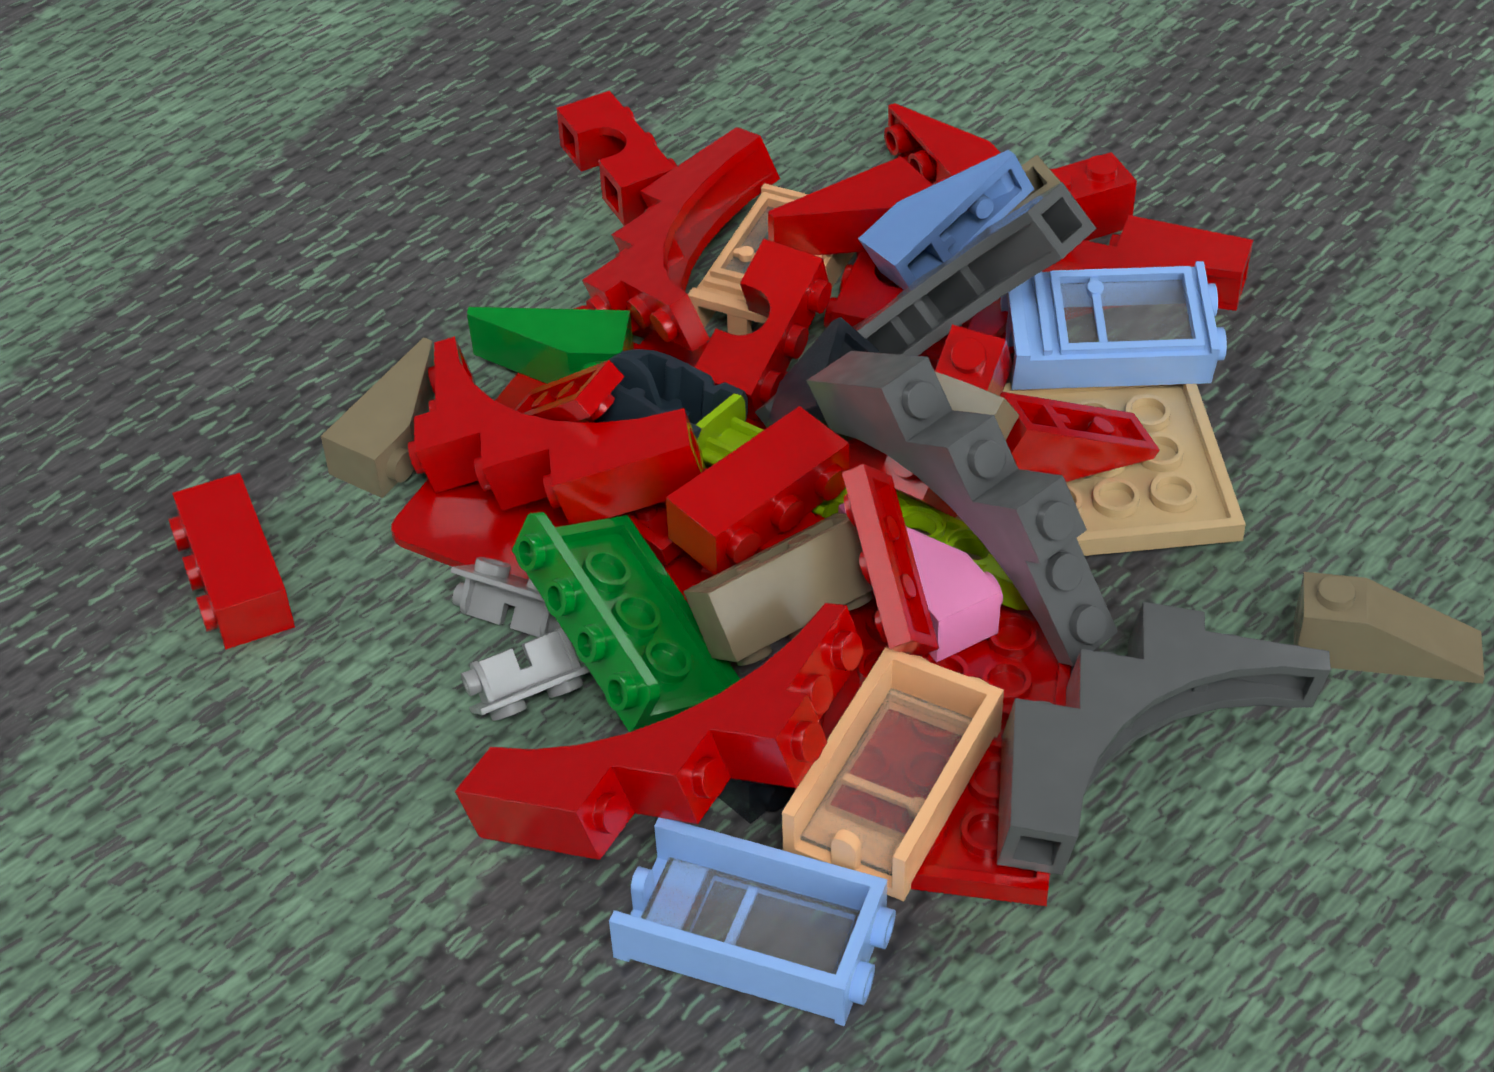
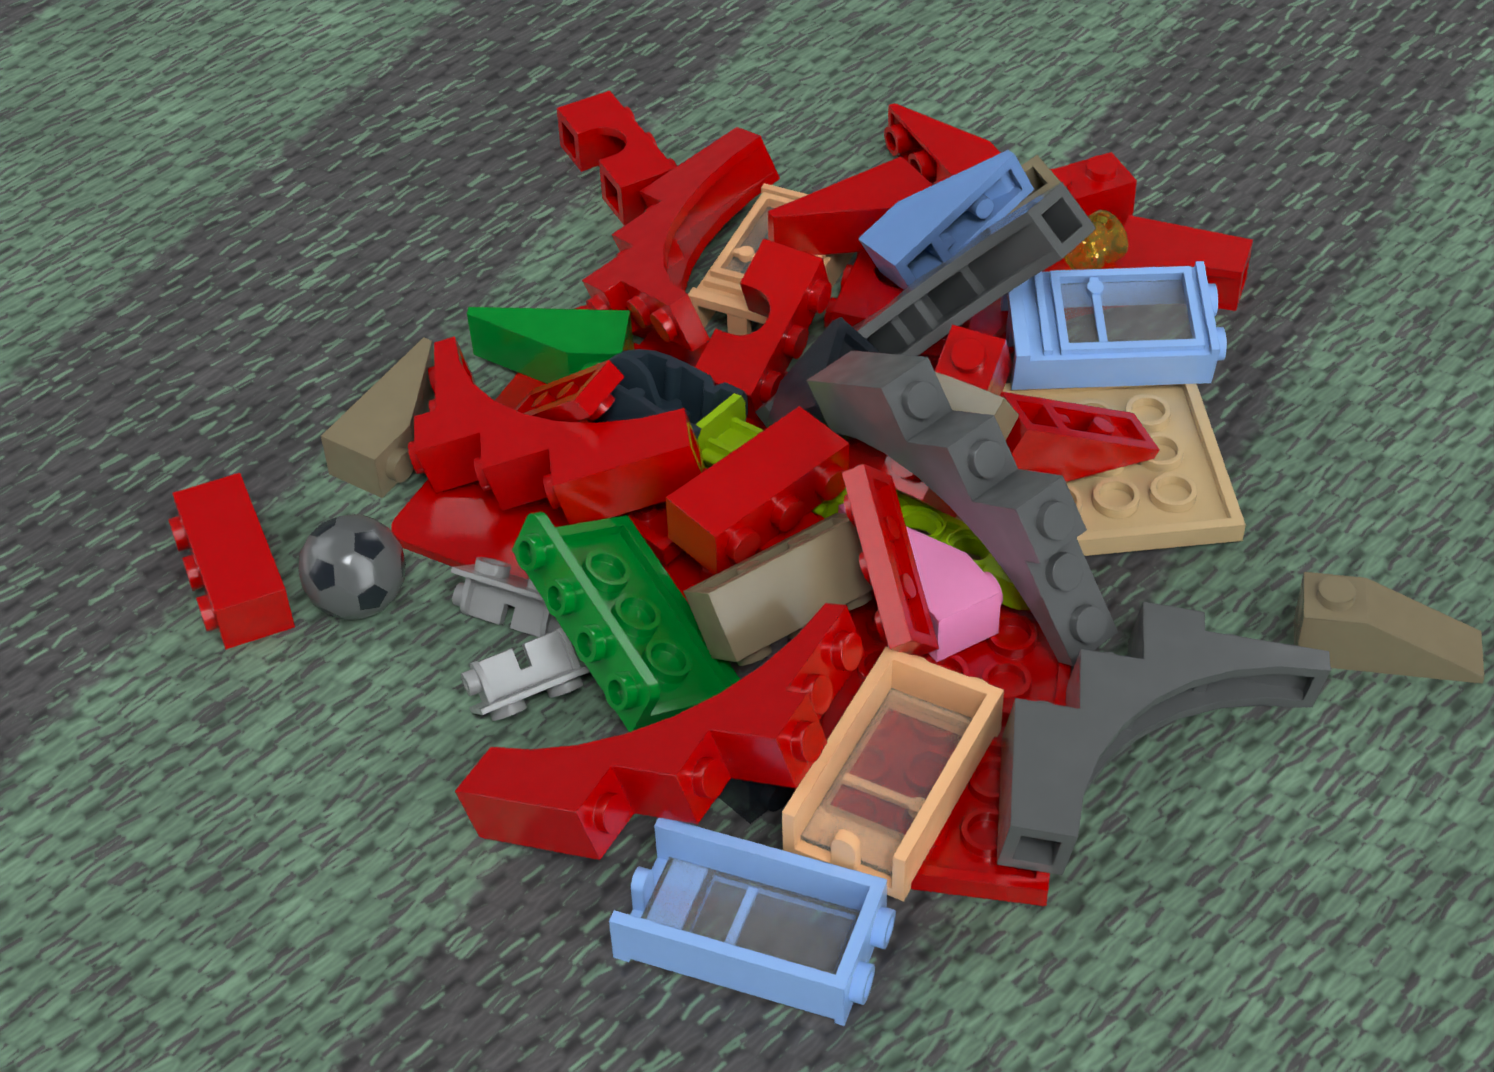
none -> dark grey piece [298,514,406,620]
none -> clear yellow wheel [1064,209,1128,270]

